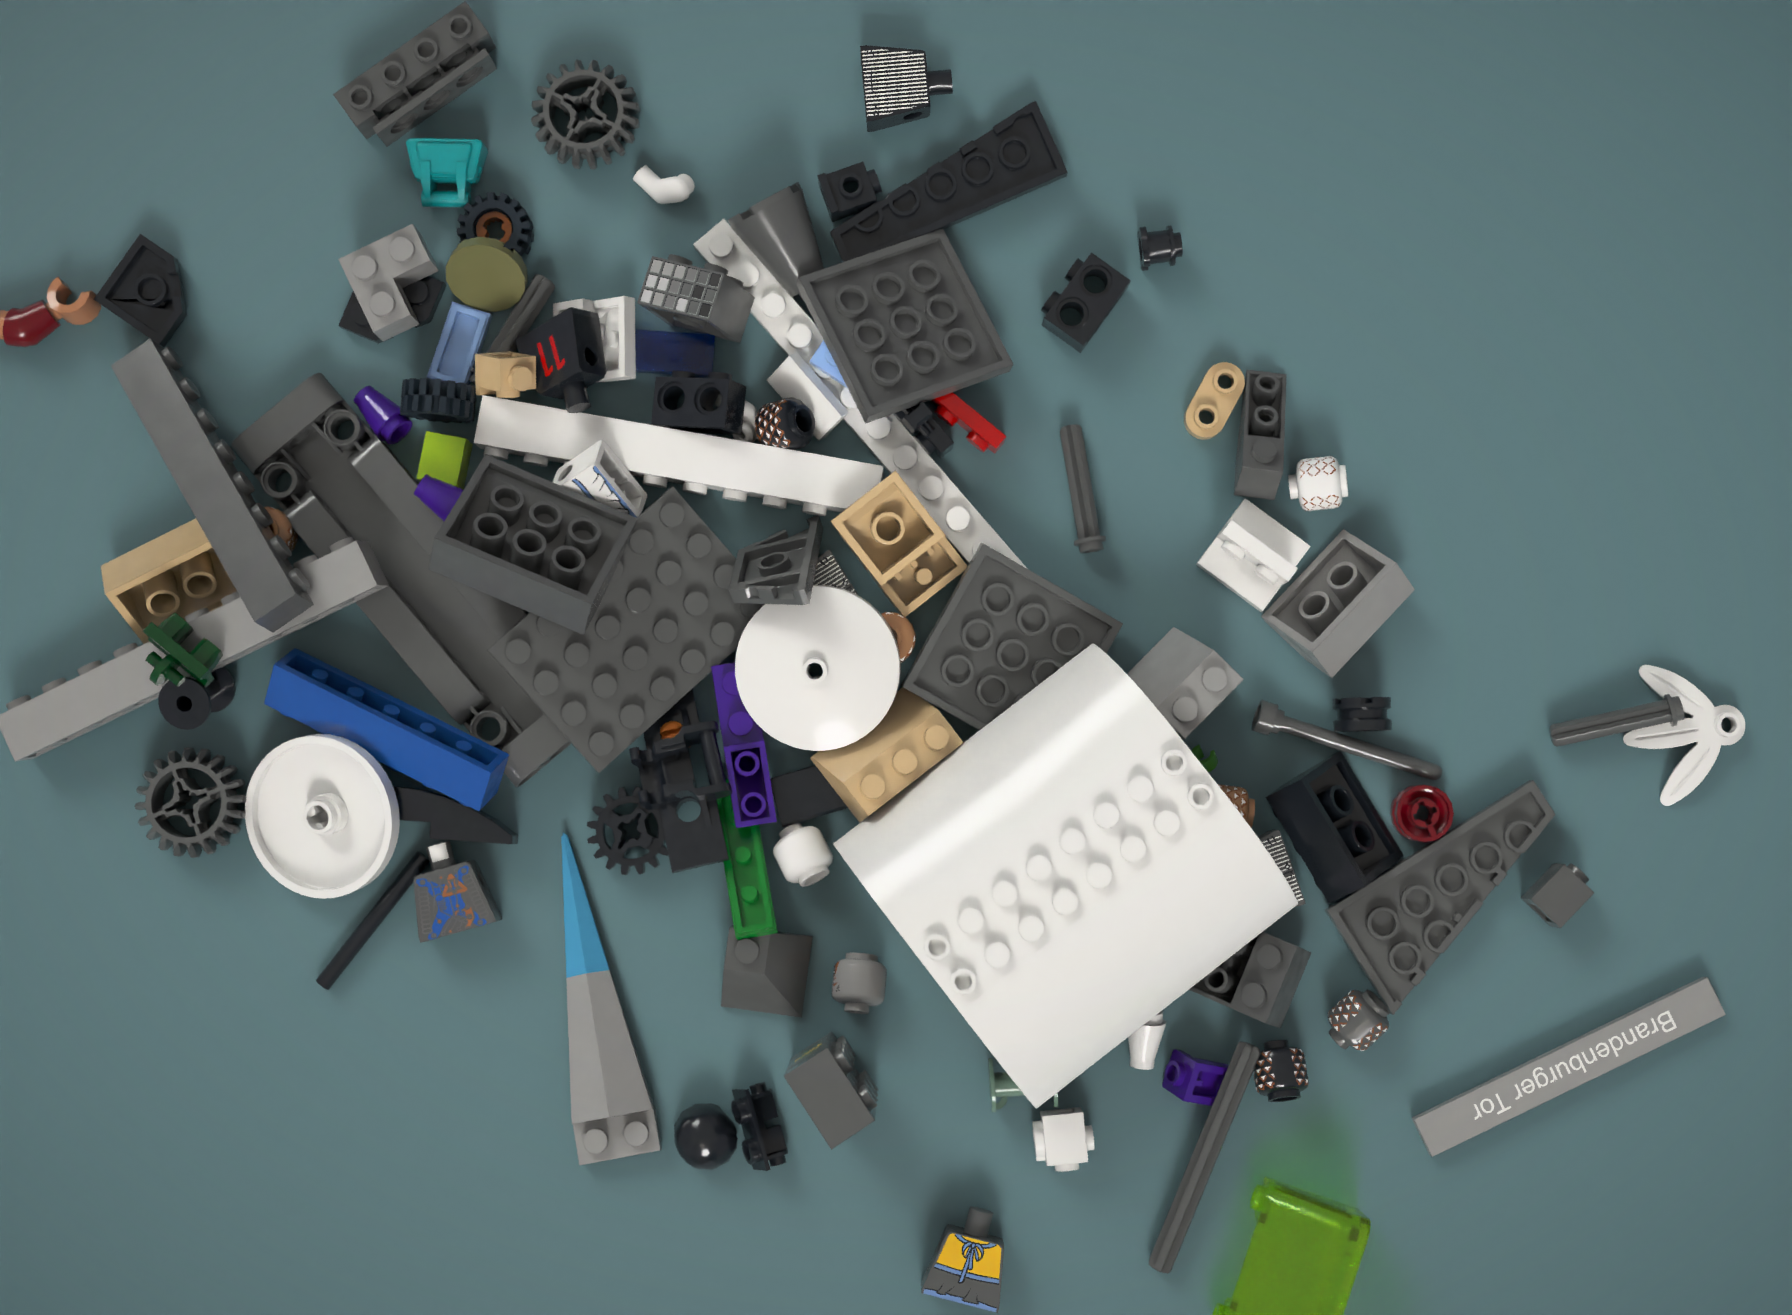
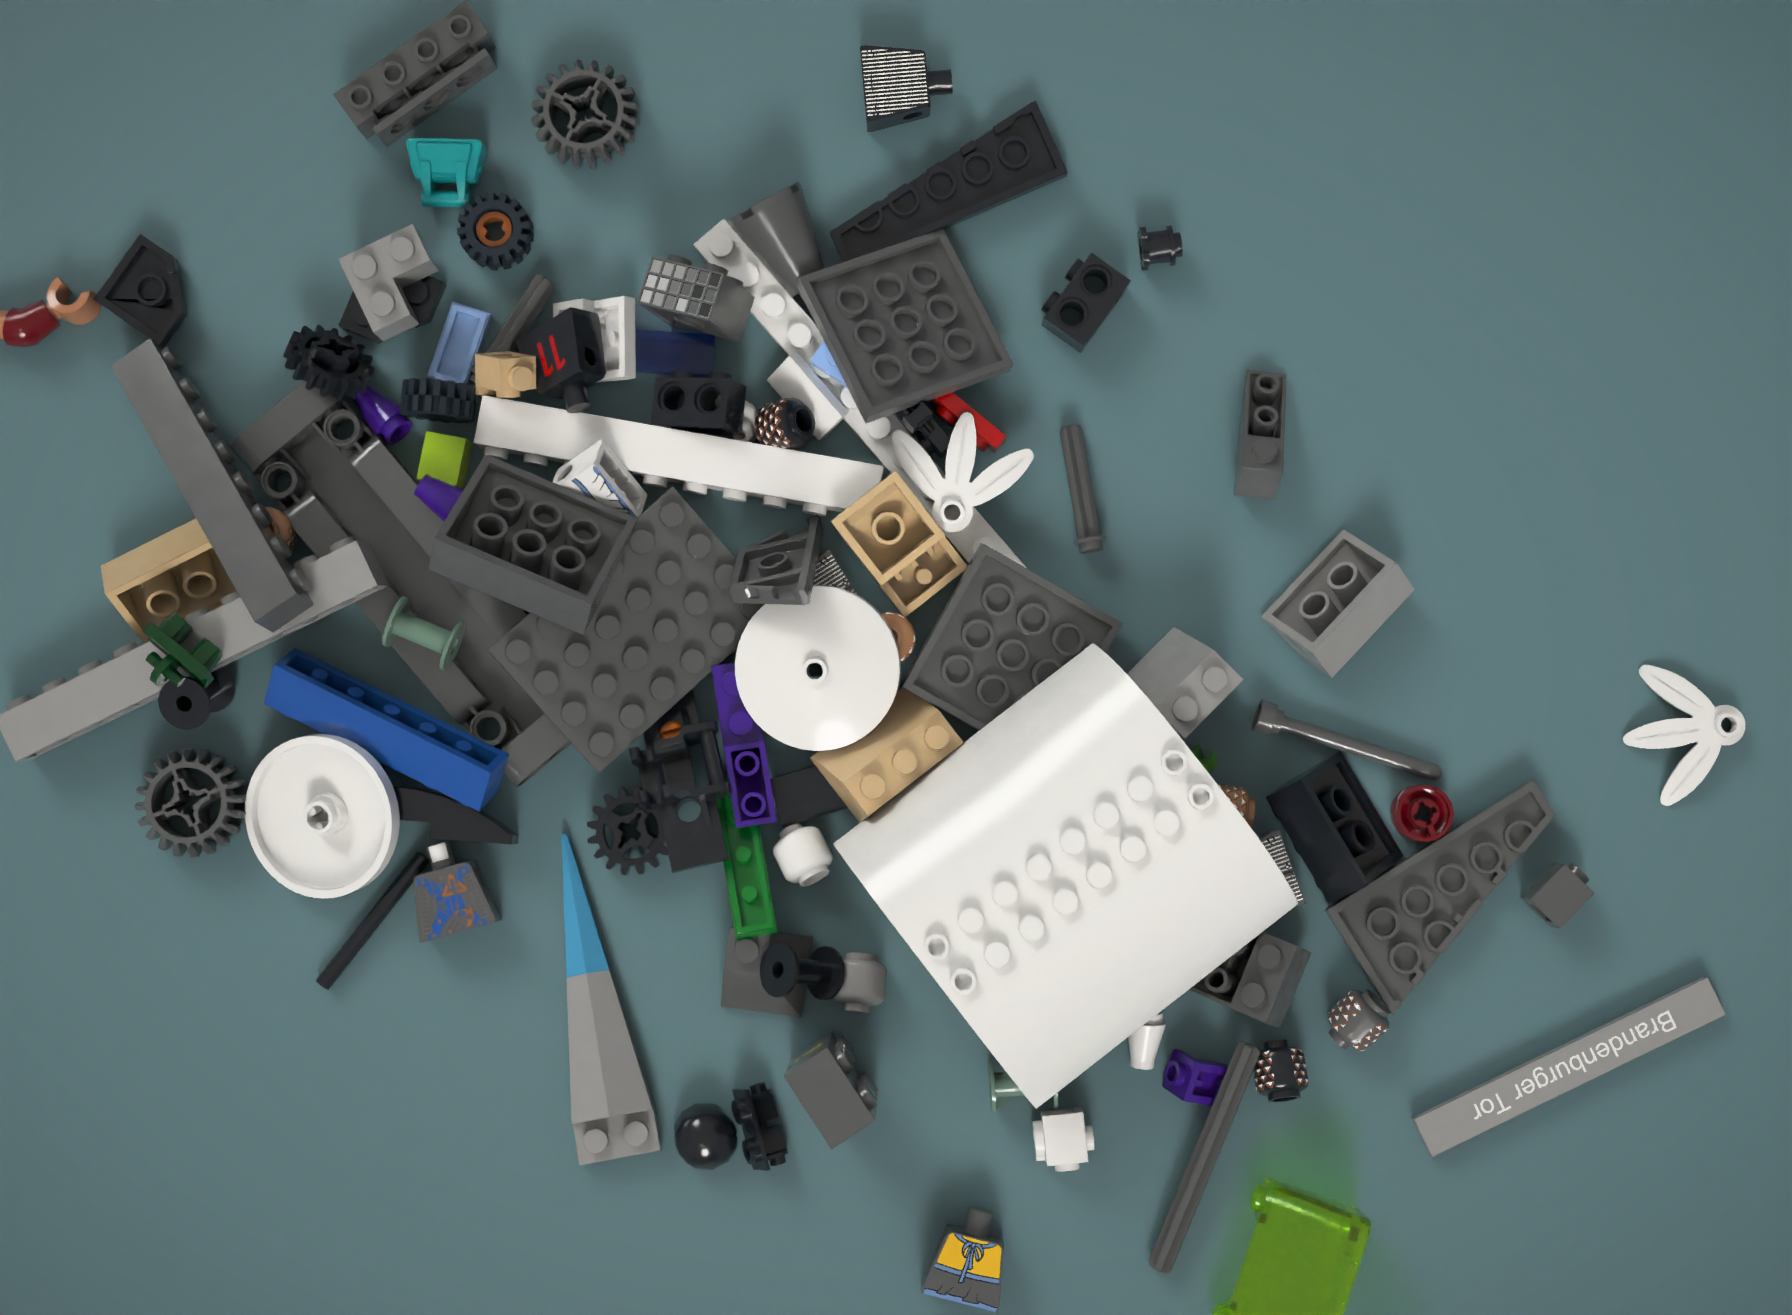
olive tile [445,237,528,312] -> none
white arm [633,165,695,204] -> none
black brick [817,162,882,222] -> none
tan plate [1184,362,1245,440] -> none
white bracket [1196,498,1310,612] -> none
white head [1288,456,1349,511] -> none
black wheel [1333,697,1392,732] -> none
dark grey axle [1549,694,1684,747] -> none
none -> black gear [283,325,375,400]
none -> sand green piece [382,596,466,671]
none -> black piece [760,943,845,1000]
none -> white plant [892,412,1034,532]

